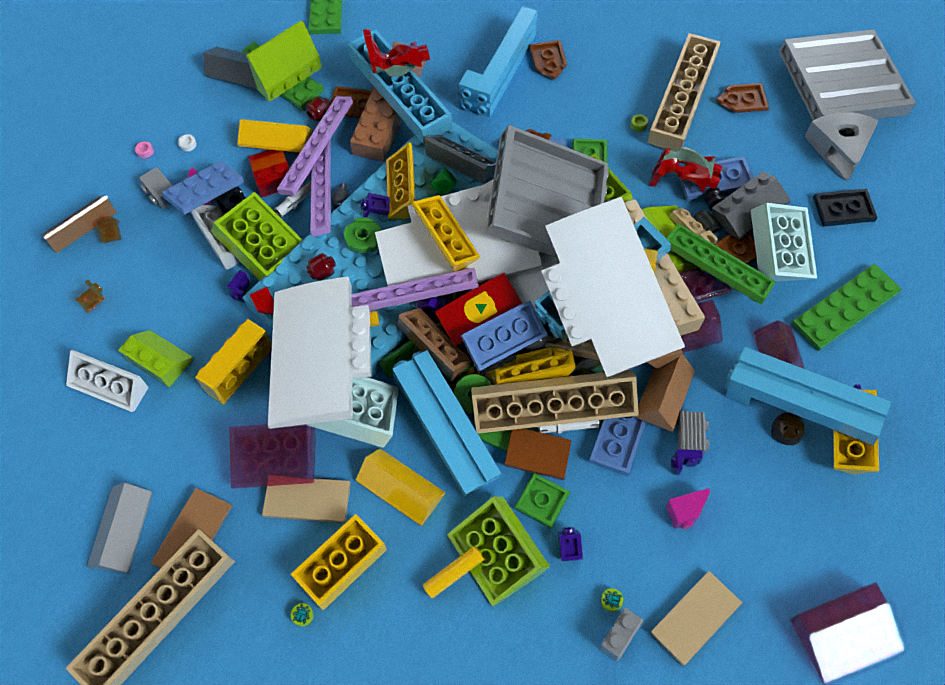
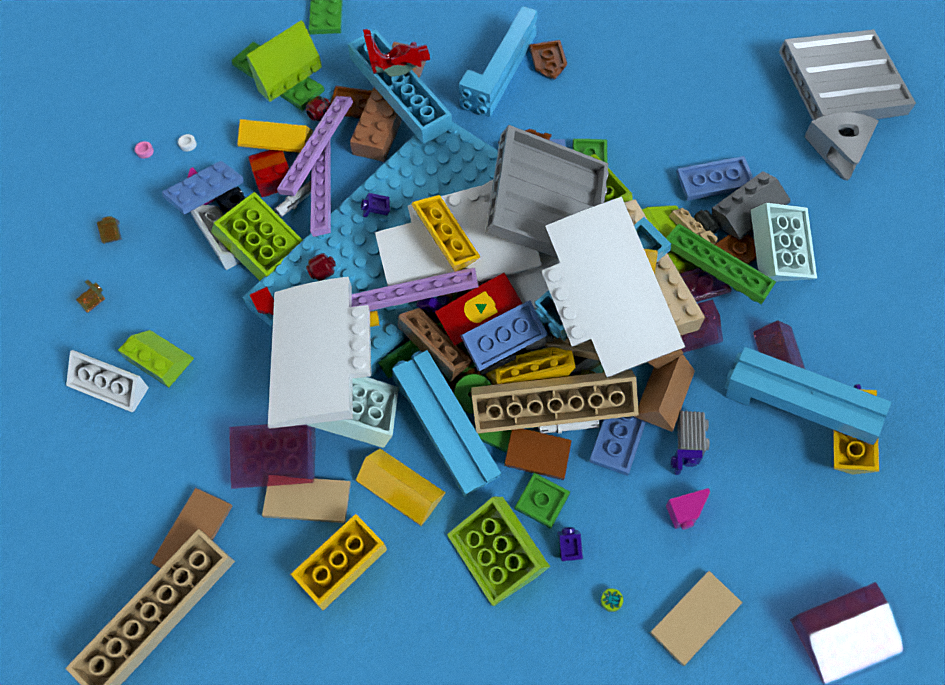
medium nougat slope [42,195,117,253] -> none
light grey slope [87,483,153,574] -> none
light grey piece [139,167,173,210] -> none
yellow brick [195,319,272,405] -> none
dark grey slope [203,47,257,89] -> none
dark purple bracket [227,270,250,303] -> none
tile [291,603,314,627] -> none
dark grey plant [331,183,349,210] -> none
bright green plate [344,218,381,253] -> none
yellow slope [386,142,416,220] -> none
yellow piece [422,545,485,599] -> none
dark grey slope [425,135,496,184] -> none
green panel [430,167,457,196] -> none
light grey brick [599,608,644,661] -> none
lime tile [630,114,648,131] -> none
tan brick [647,33,721,150] -> none
red hips [648,147,722,191] -> none
black wheel [703,187,725,211] -> none
dark orange tile [716,83,769,113] -> none
dark brown helmet [771,412,805,446] -> none
bright green plate [791,263,902,351] -> none
black tile [813,189,878,227] -> none

